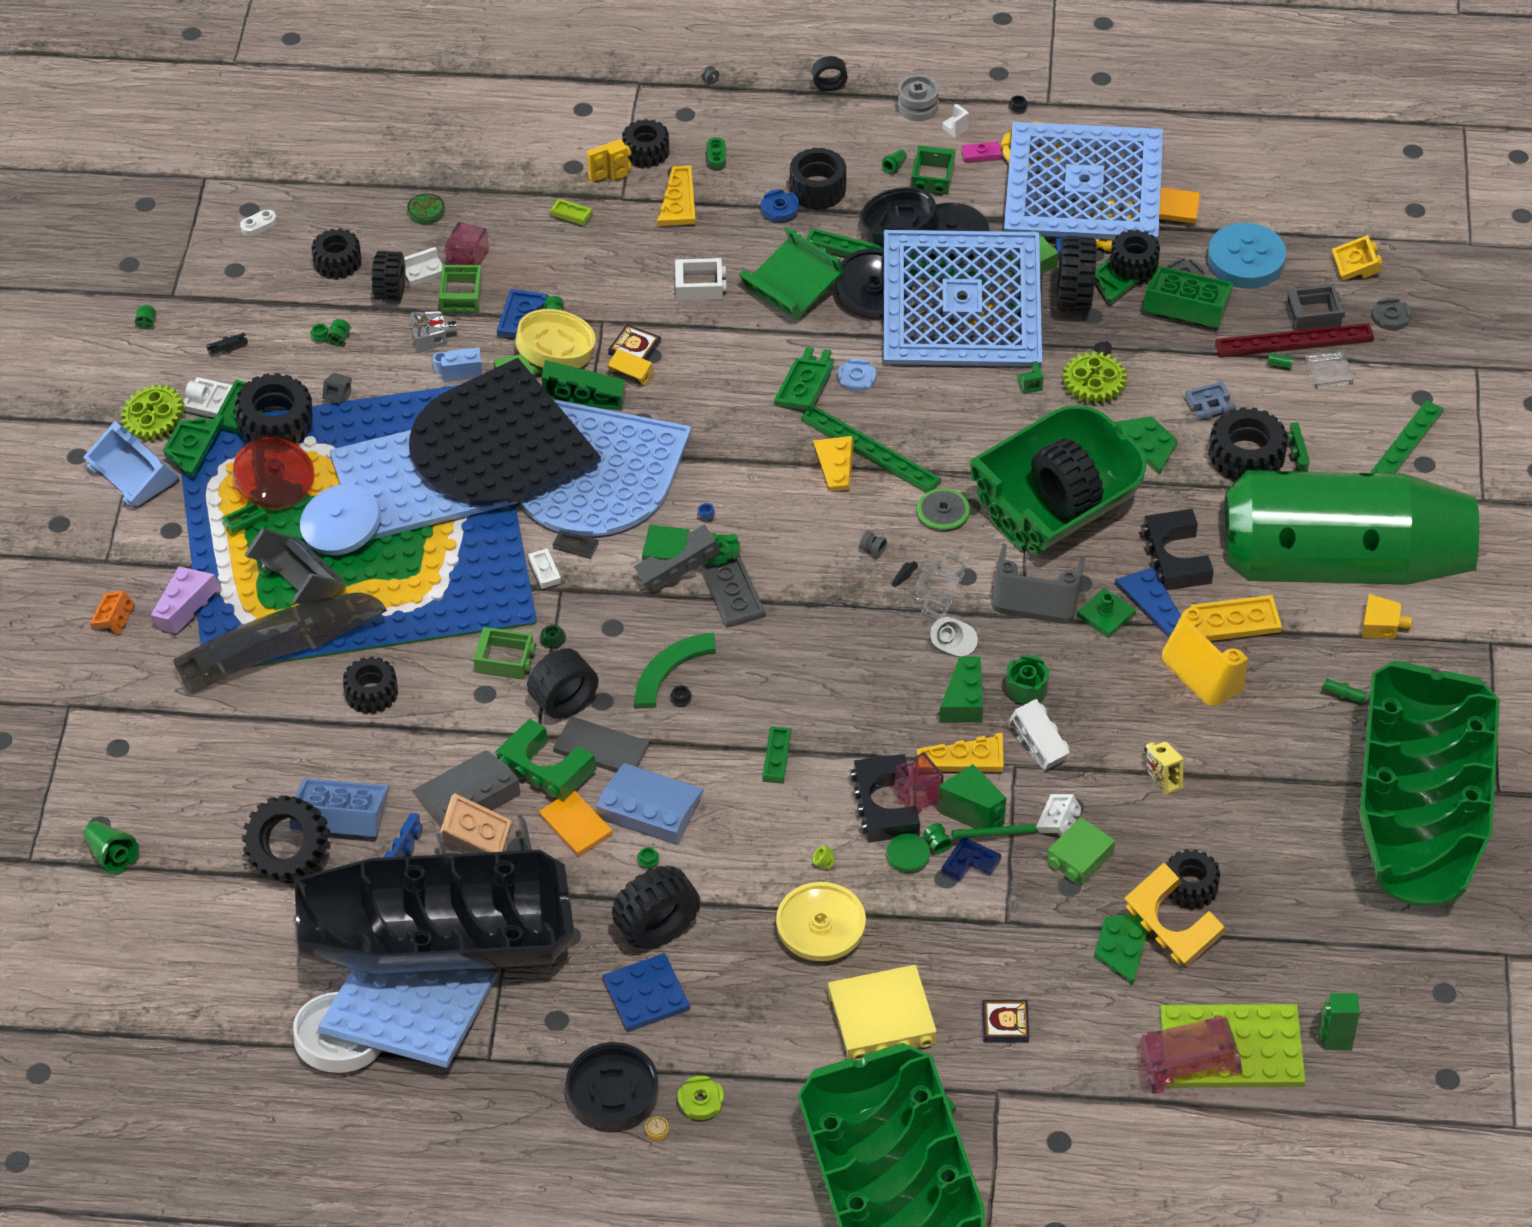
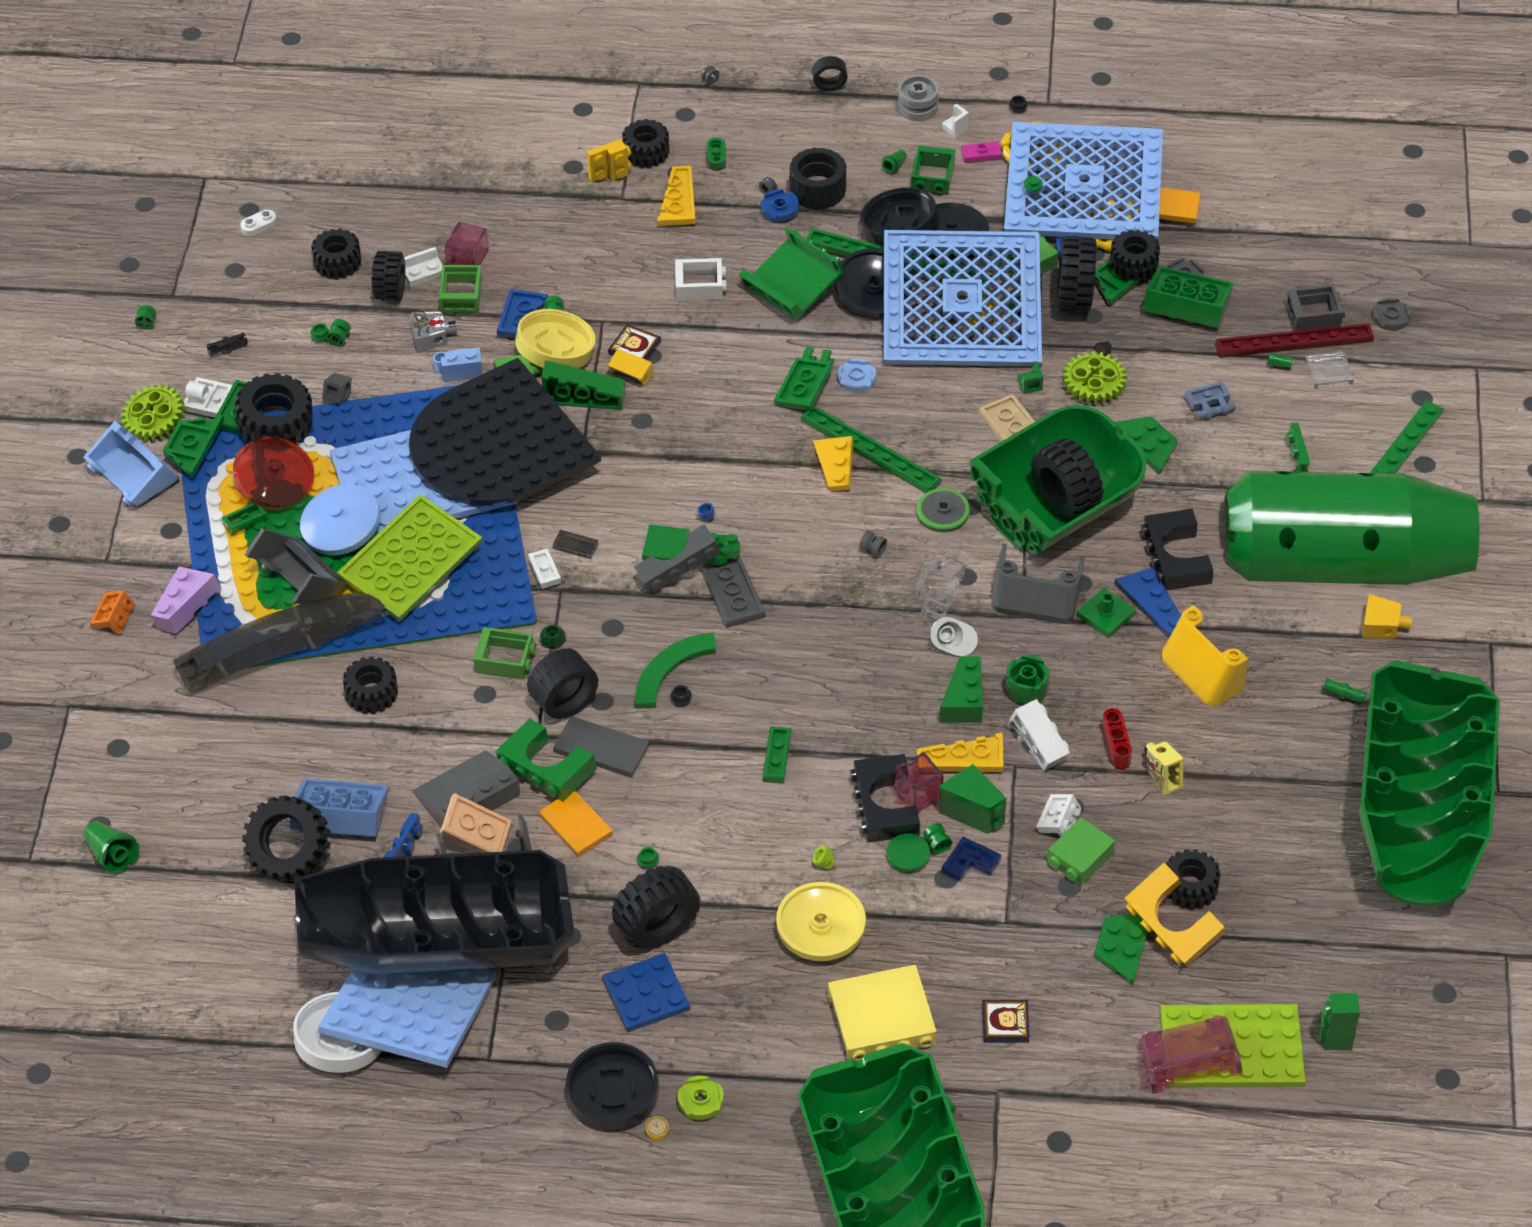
green tile [407,193,445,225] -> none
light blue plate [517,399,692,537] -> none
lime plate [550,198,593,226] -> none
medium blue slope [596,763,704,845] -> none
black bar [892,561,918,587] -> none
green bar [951,824,1037,839] -> none
yellow plate [1190,595,1282,641] -> none
dark azure piece [1208,223,1286,289] -> none
black tyre [1209,407,1288,482] -> none
yellow plate [1332,235,1383,281] -> none
none -> lime plate [337,494,482,622]
none -> dark grey bush [759,177,777,195]
none -> tan tile [979,394,1035,442]
none -> green plate [1024,176,1043,194]
none -> red beam [1102,708,1132,770]

